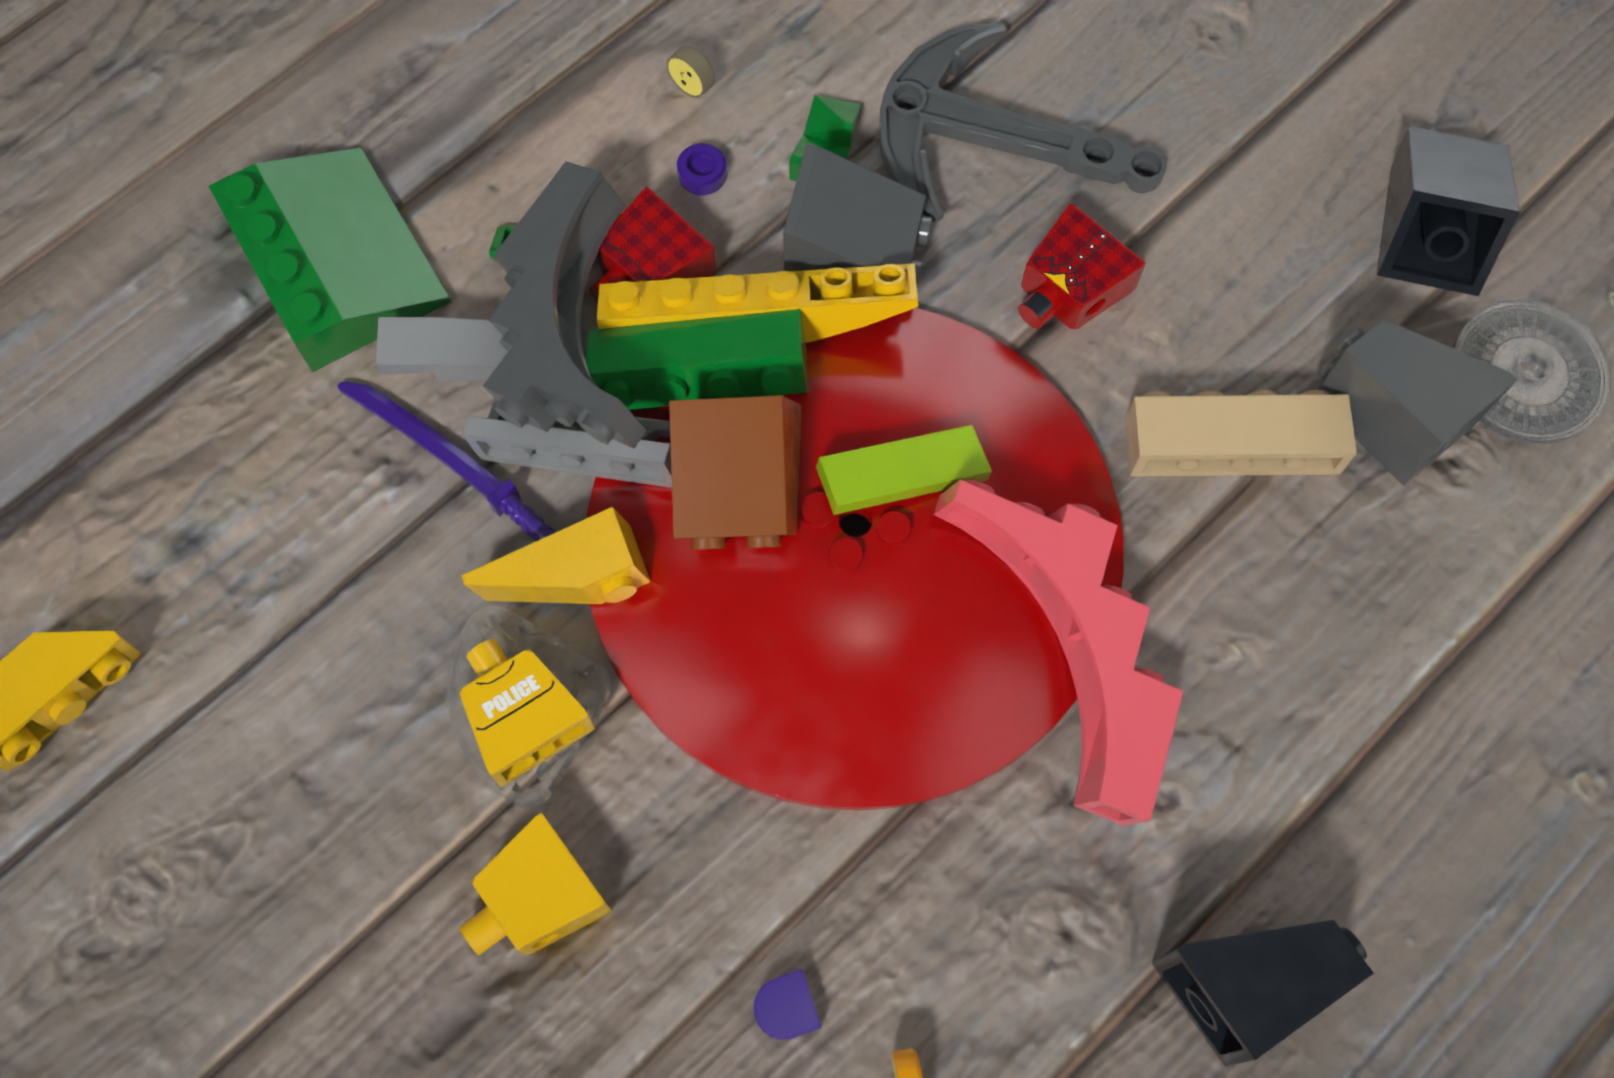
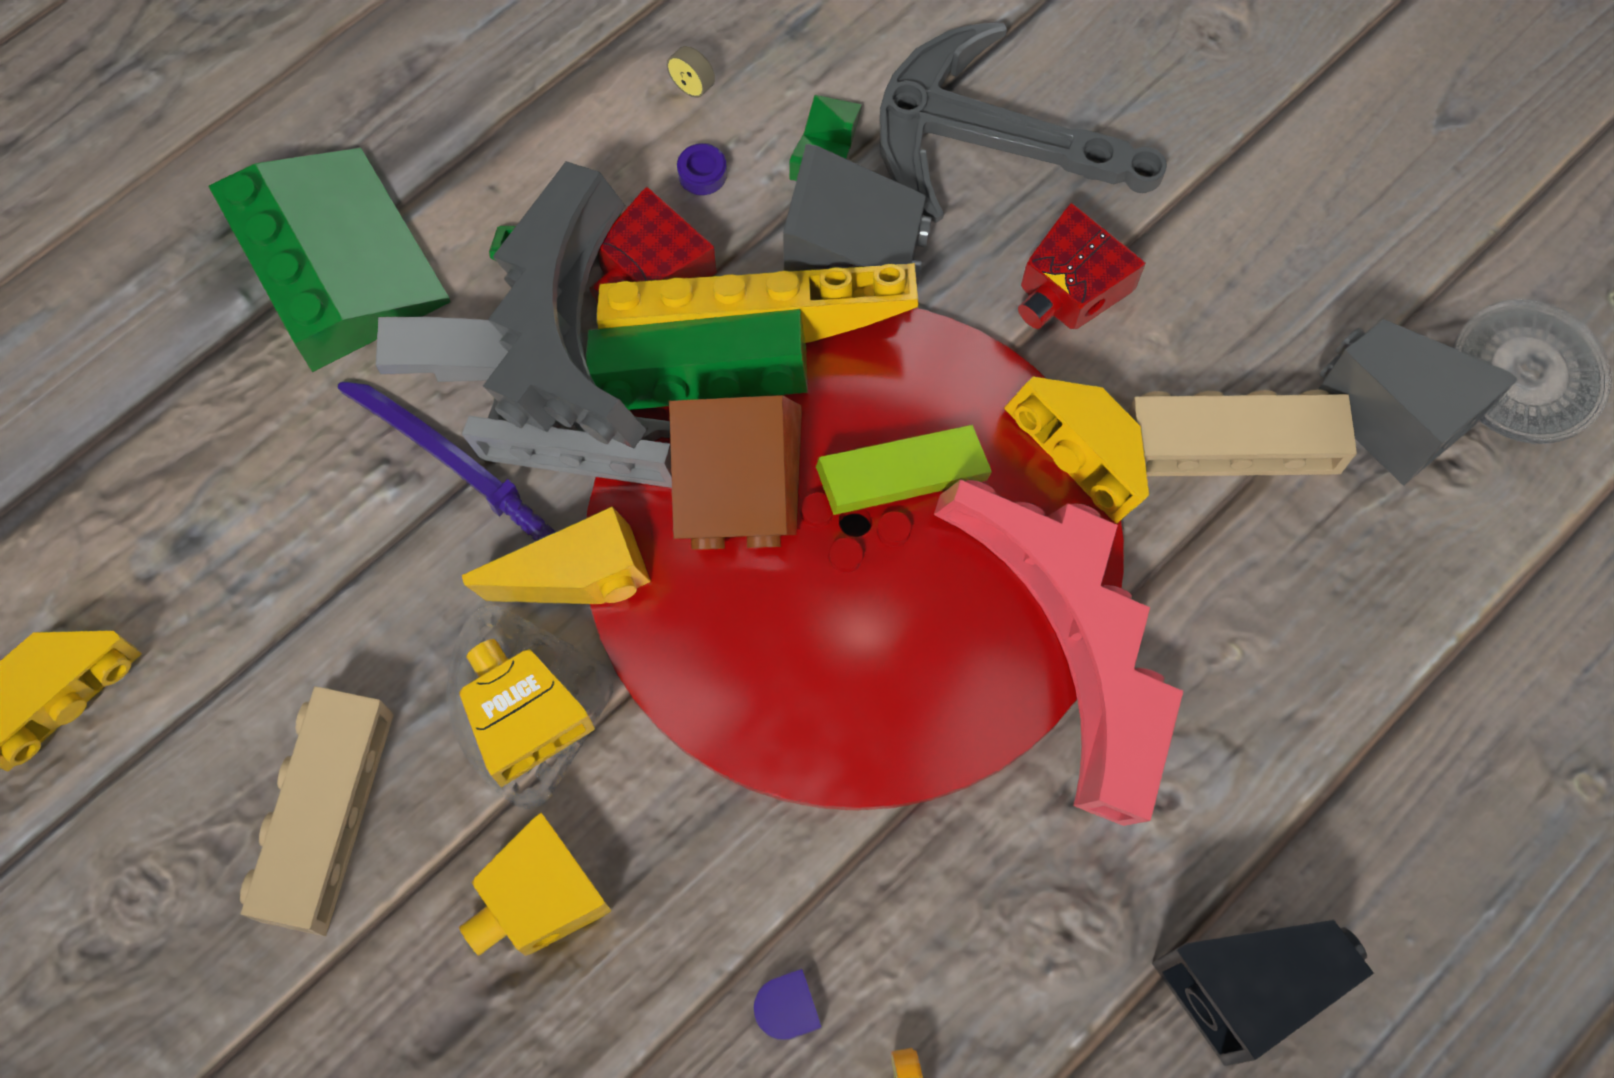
black slope [1377,126,1520,296] -> none
none -> tan brick [240,686,394,937]
none -> yellow slope [1004,377,1149,524]

